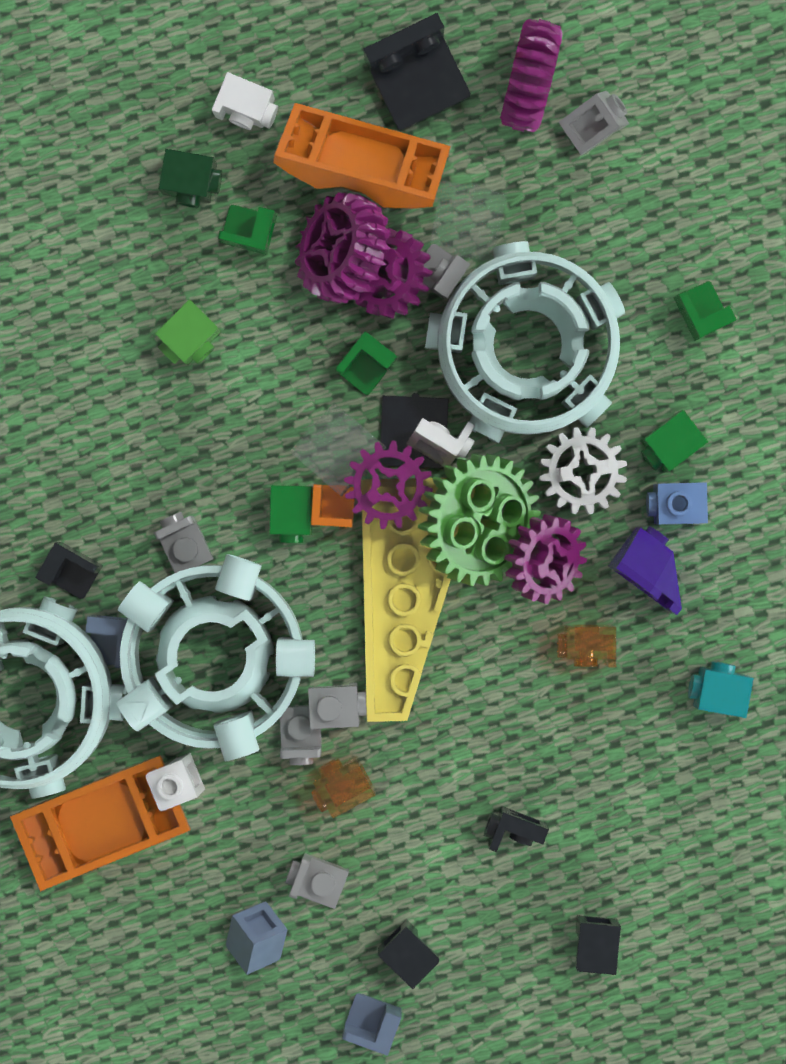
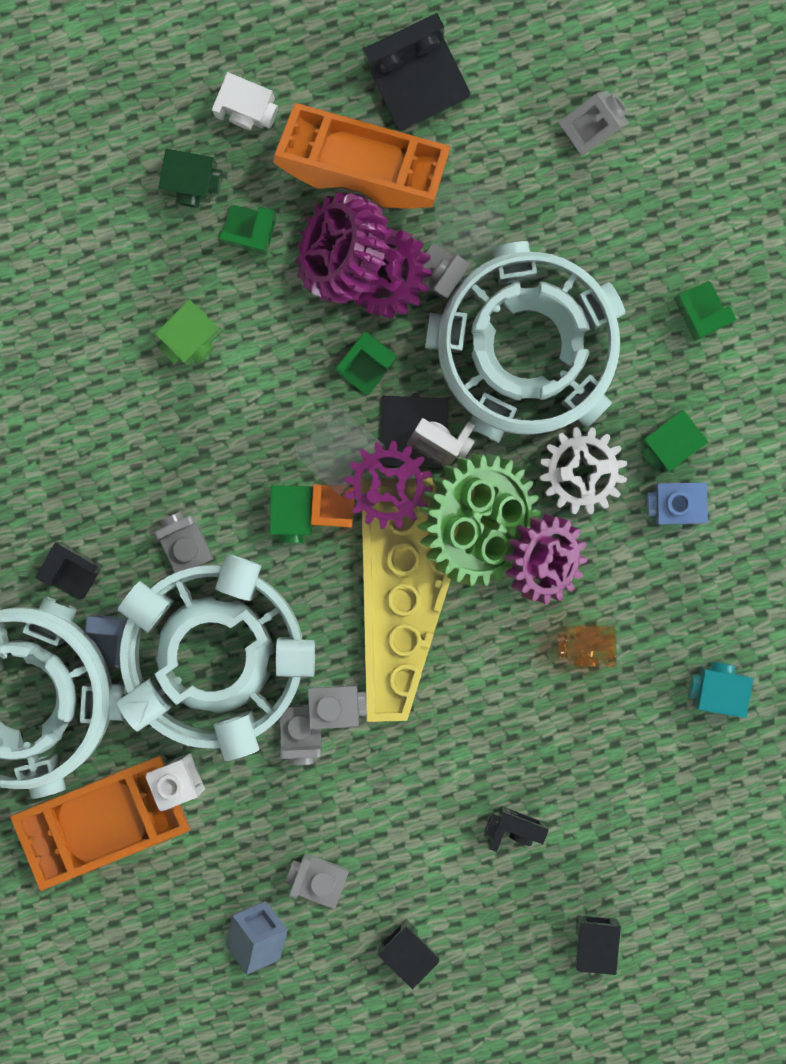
clear orange brick [311,755,376,819] -> none
sand blue panel [342,993,401,1056] -> none
magenta gear [500,19,563,132] -> none
dark purple slope [608,526,682,615] -> none

